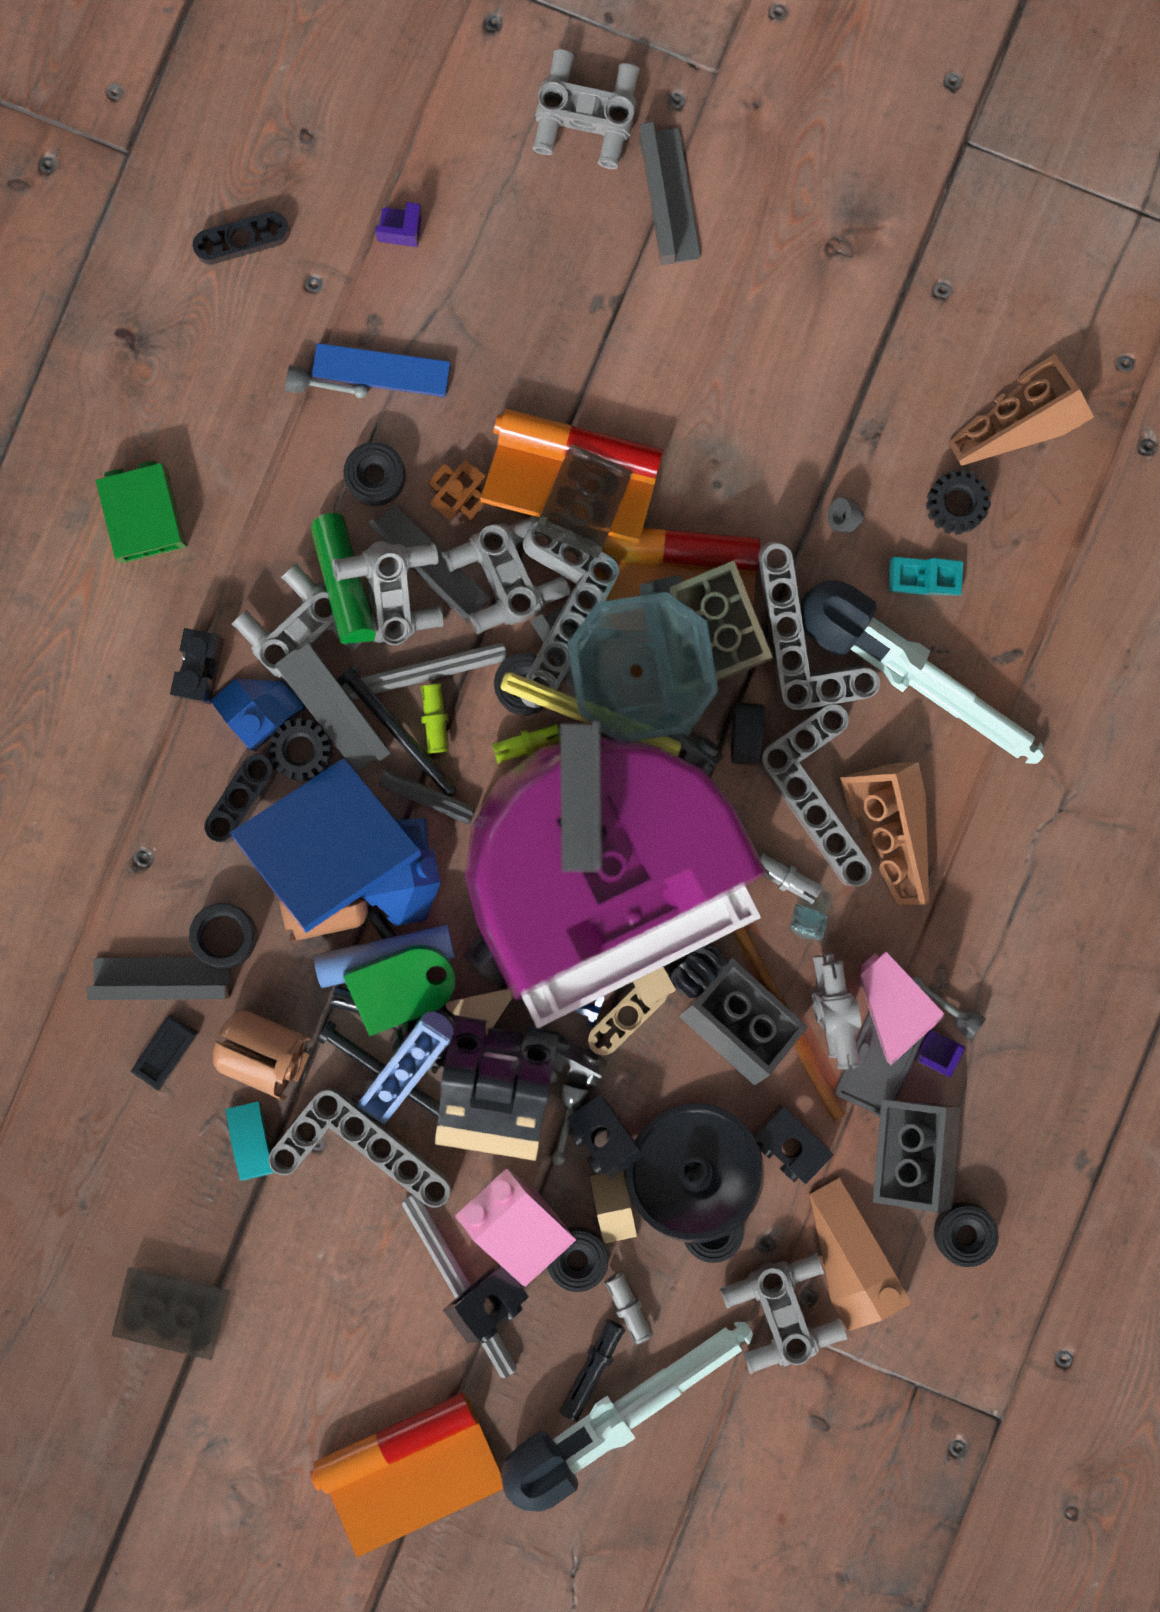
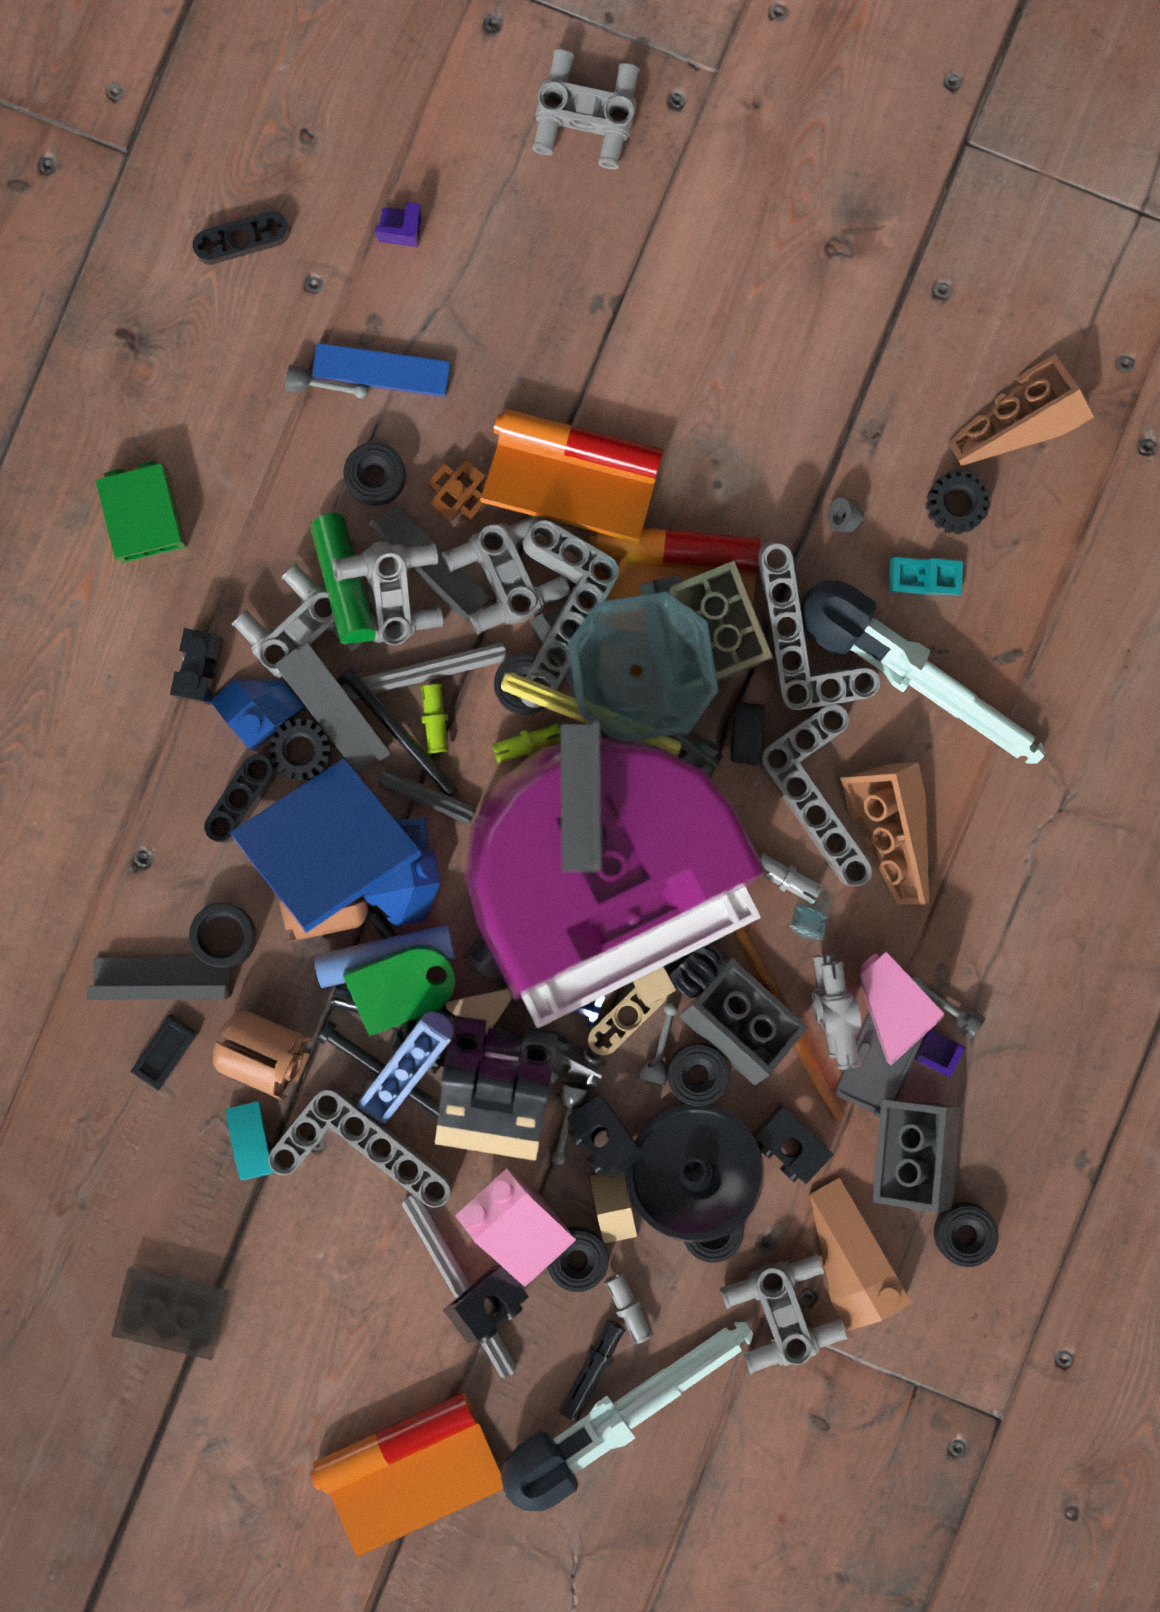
clear smoke plate [534,443,633,558] -> none
dark grey panel [639,122,700,266] -> none
none -> hinge [639,1002,678,1086]
none -> black tyre [667,1043,729,1106]

